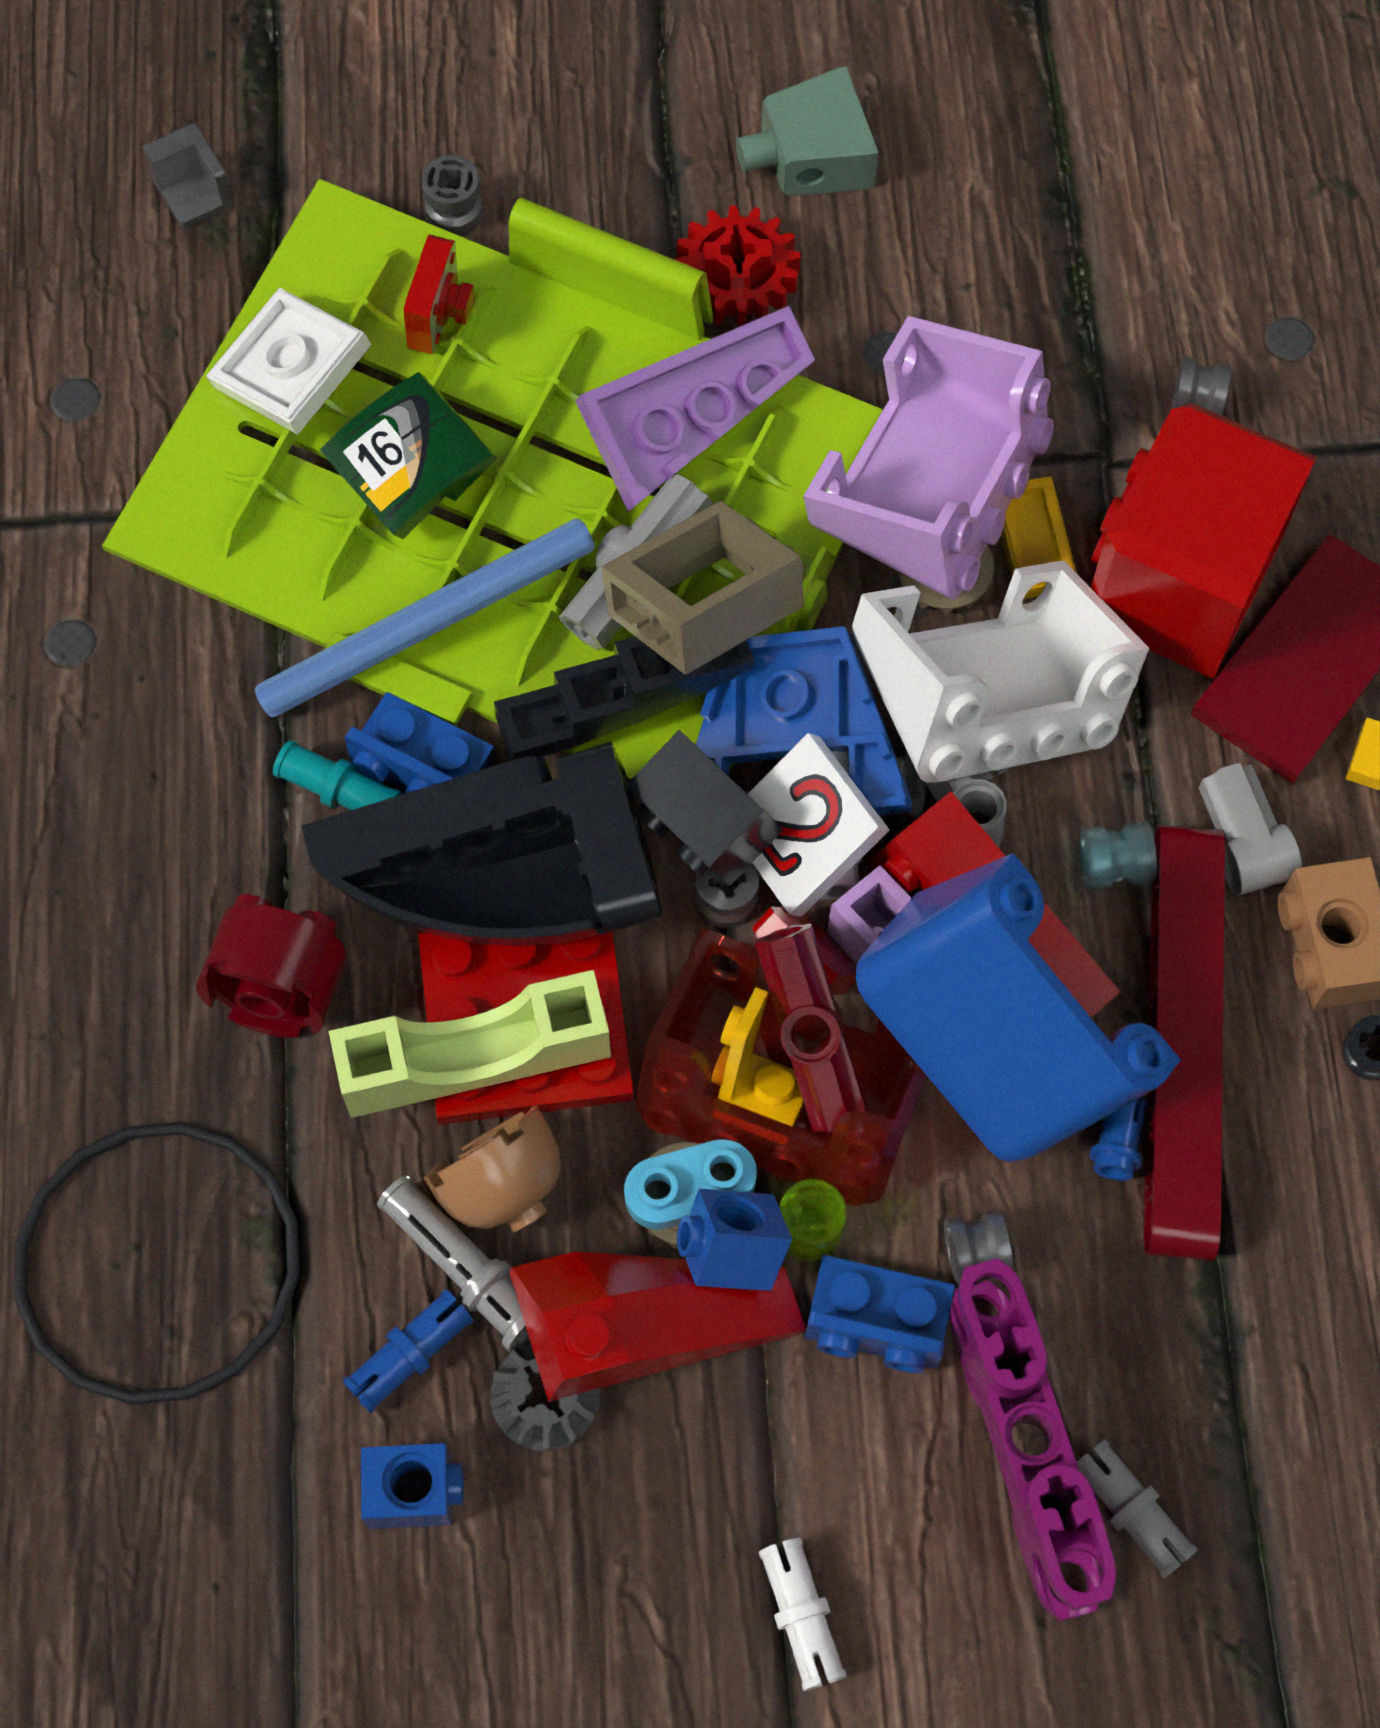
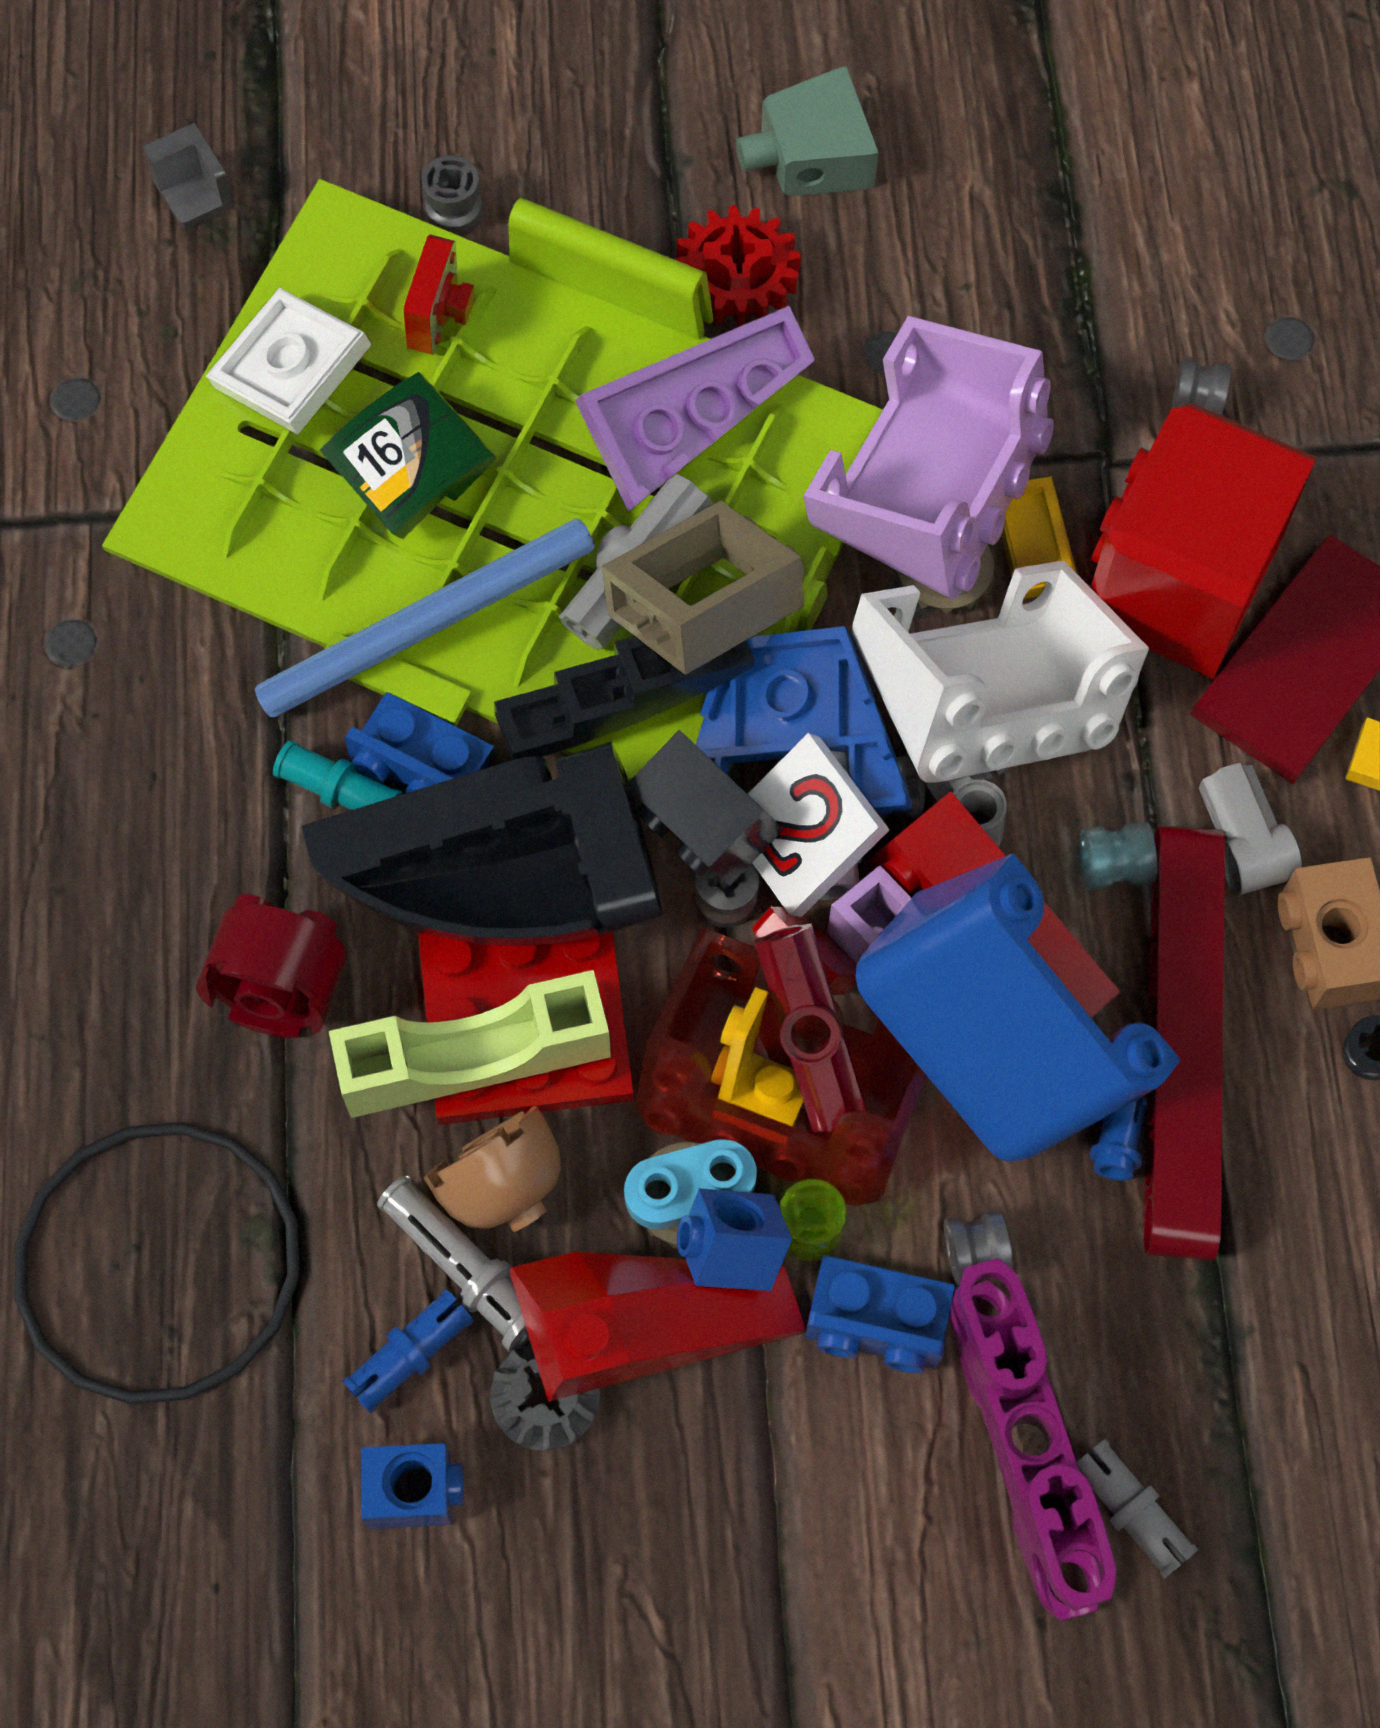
white pin [758,1537,847,1691] -> none

